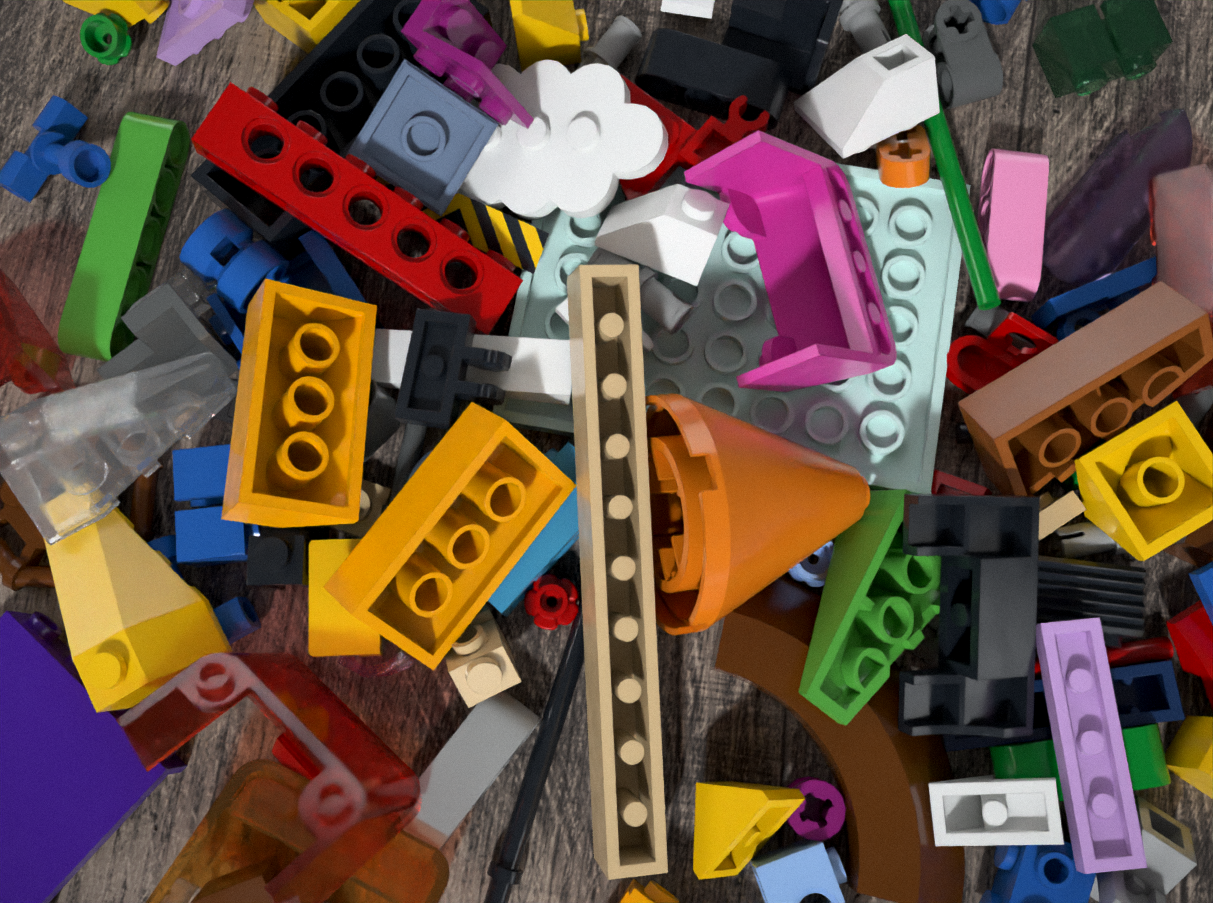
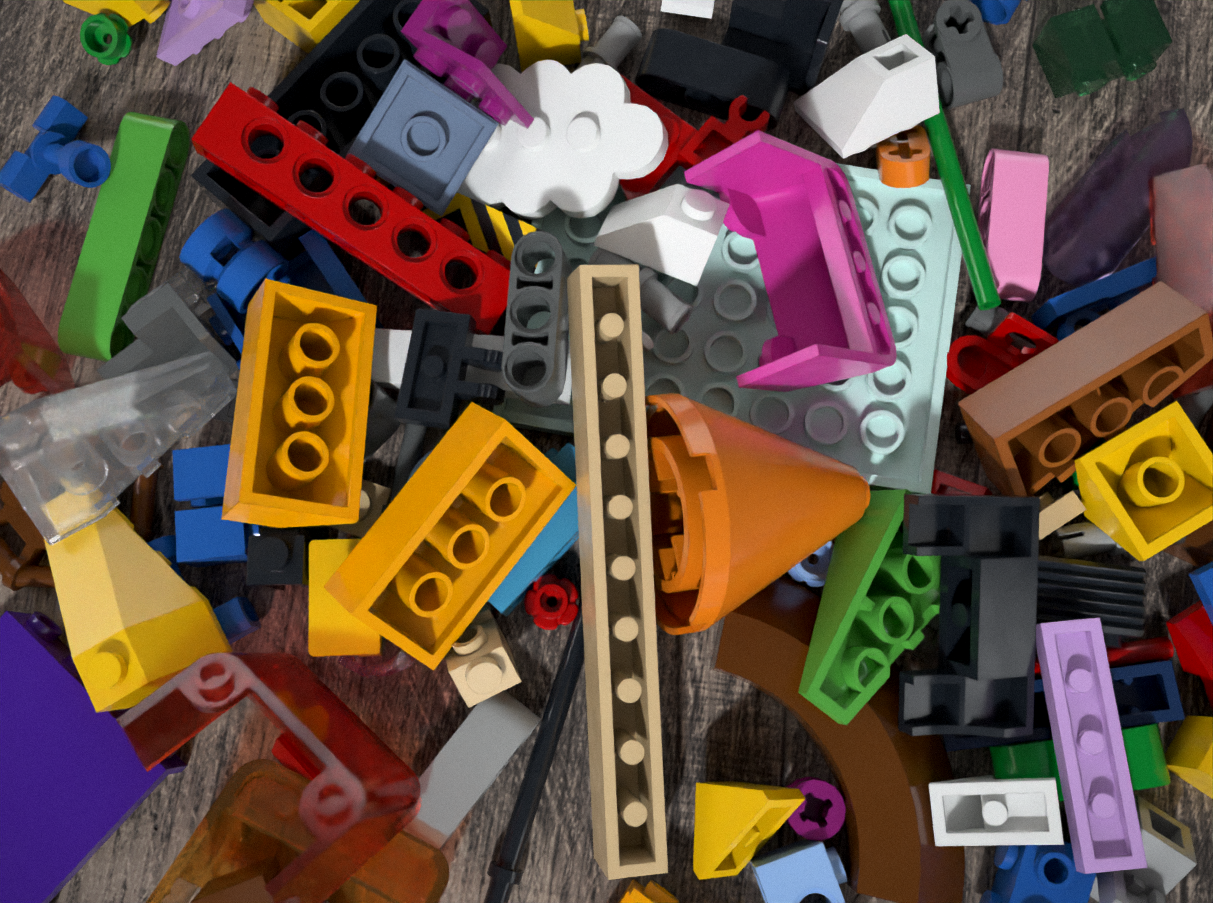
none -> dark grey beam [502,231,573,408]

